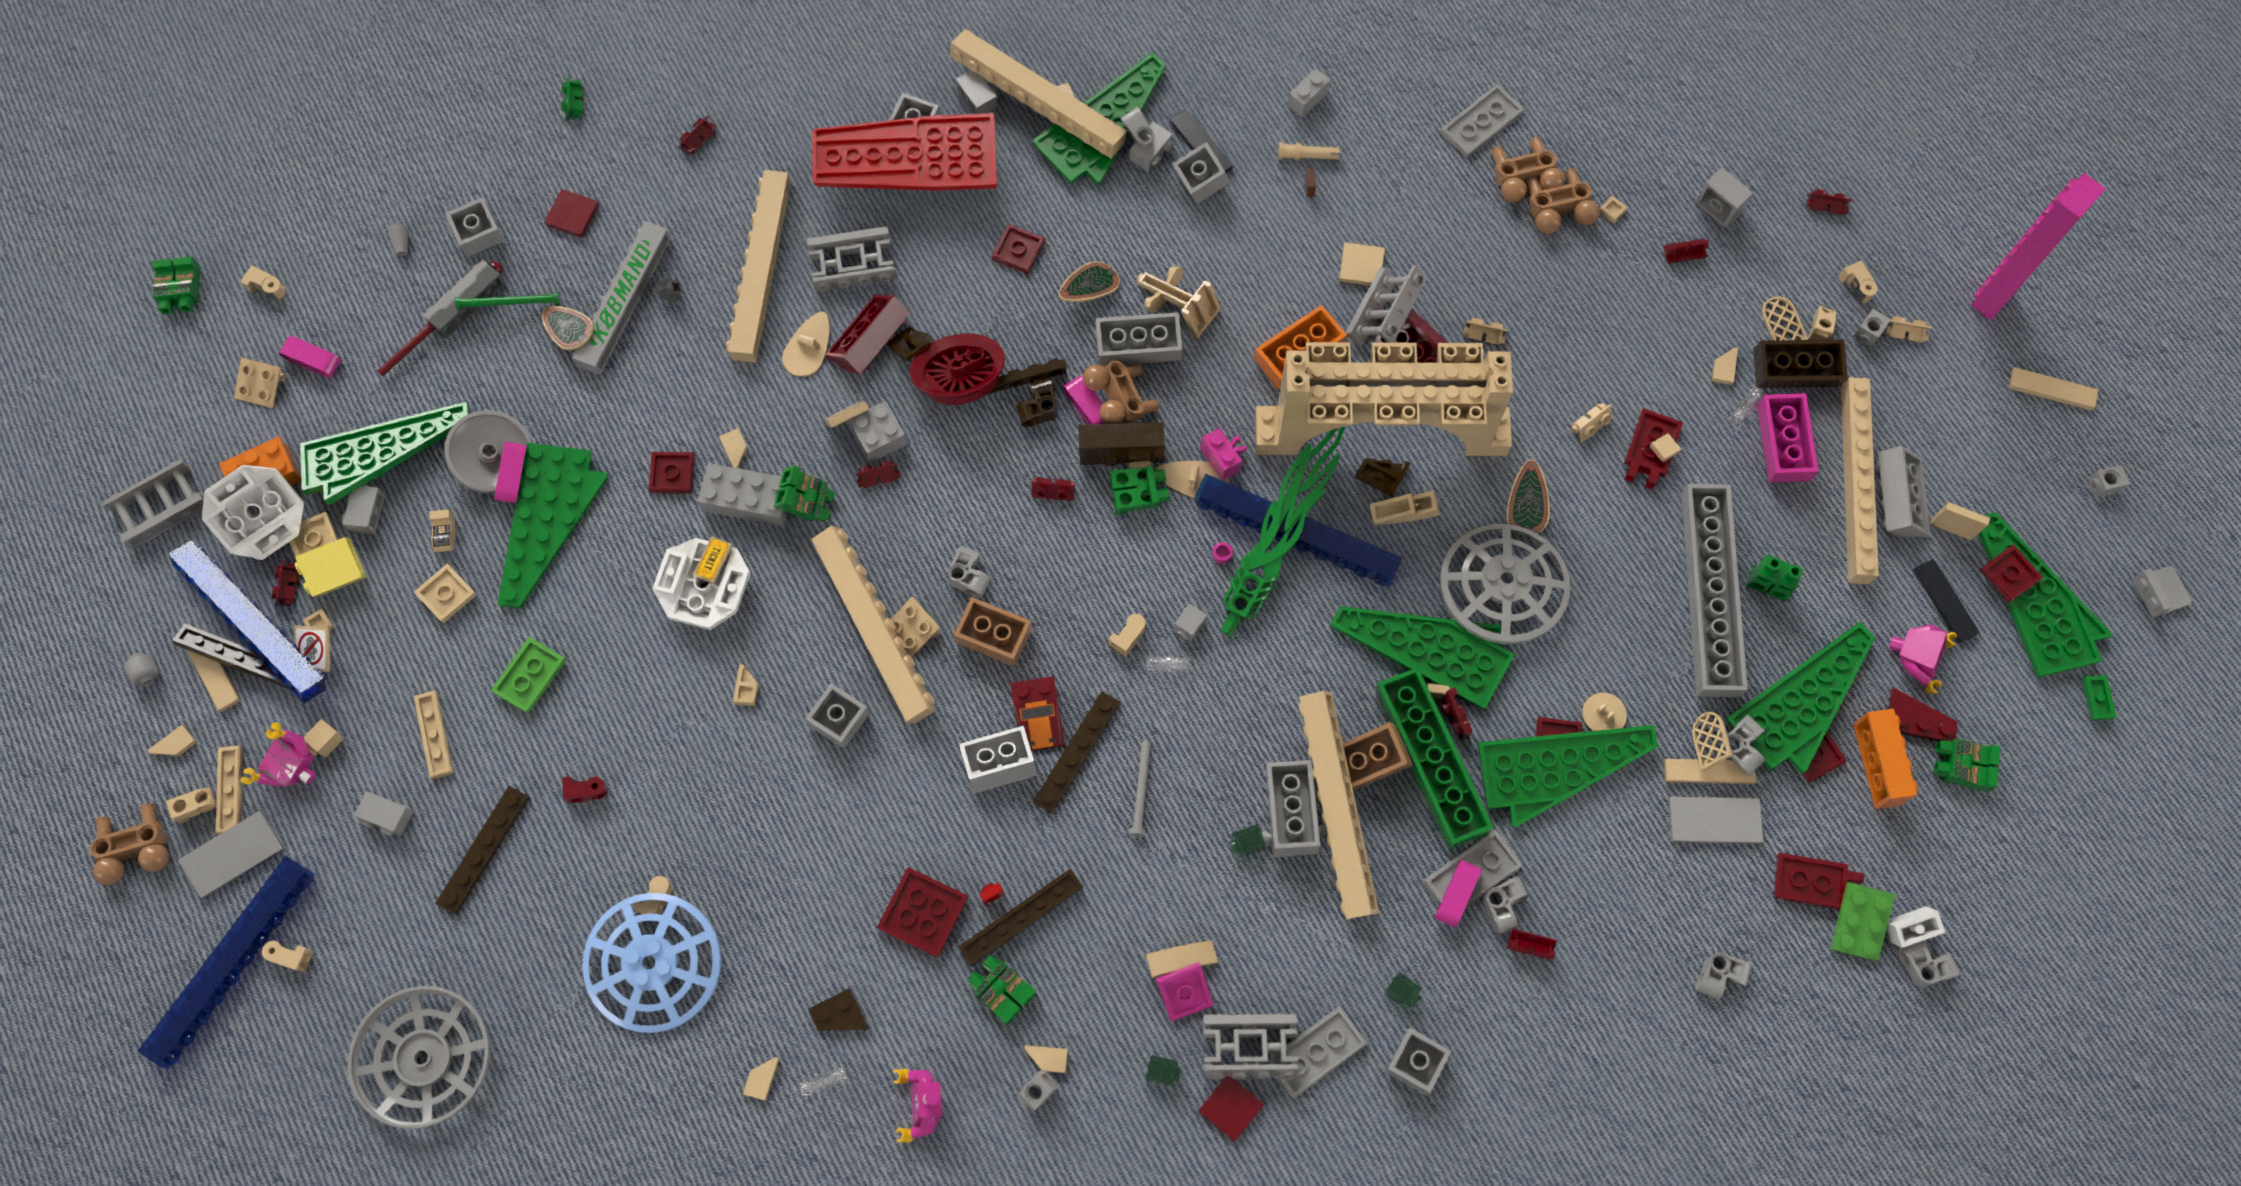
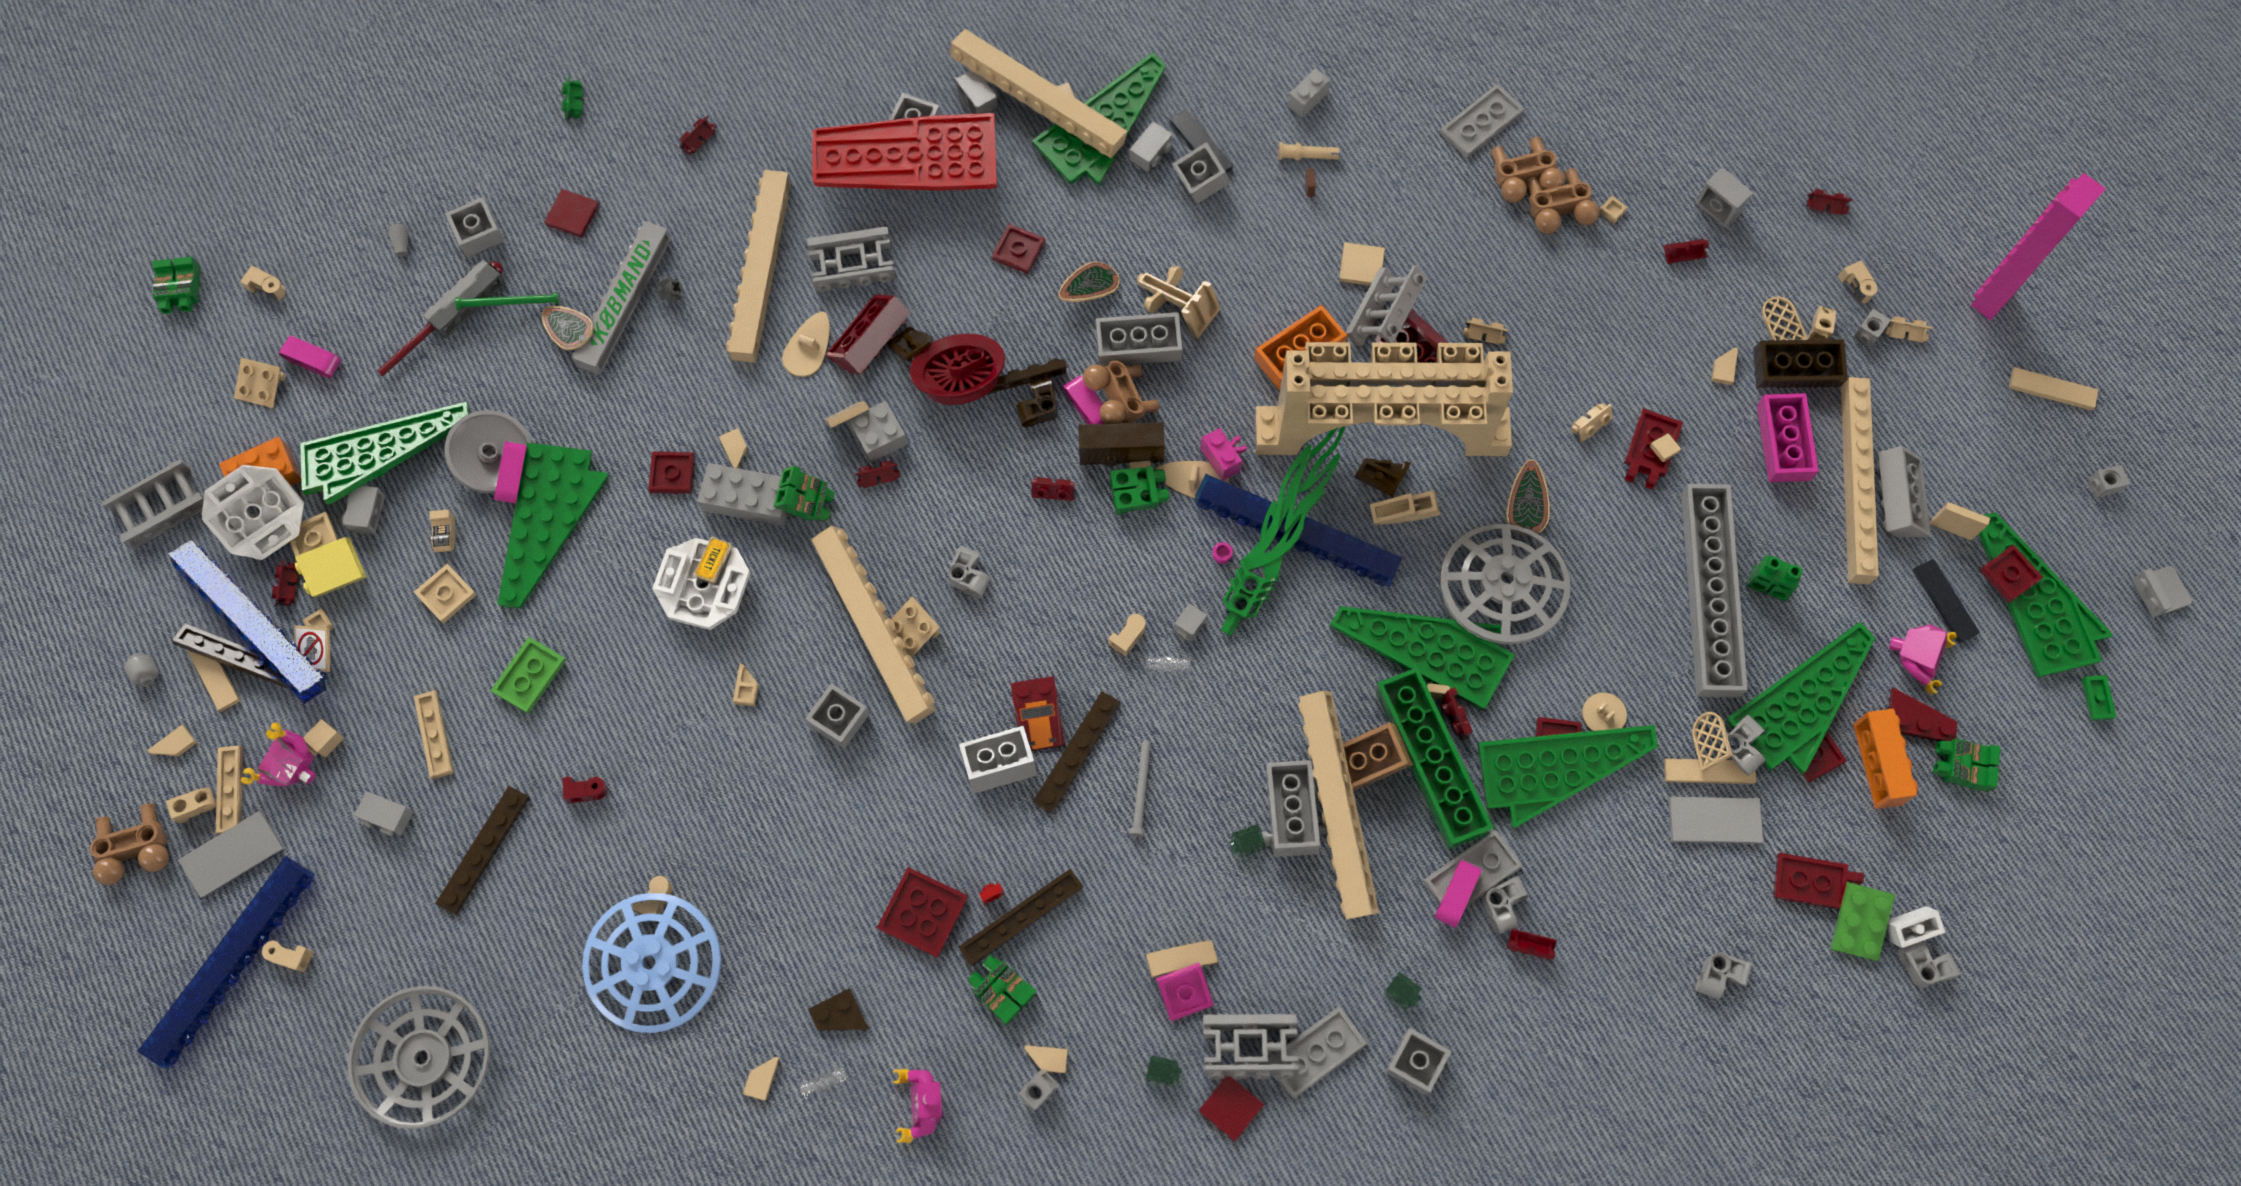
medium nougat brick [953,597,1032,667] -> none
light grey piece [1120,107,1154,148] -> none
clear pin [1729,387,1764,426] -> none

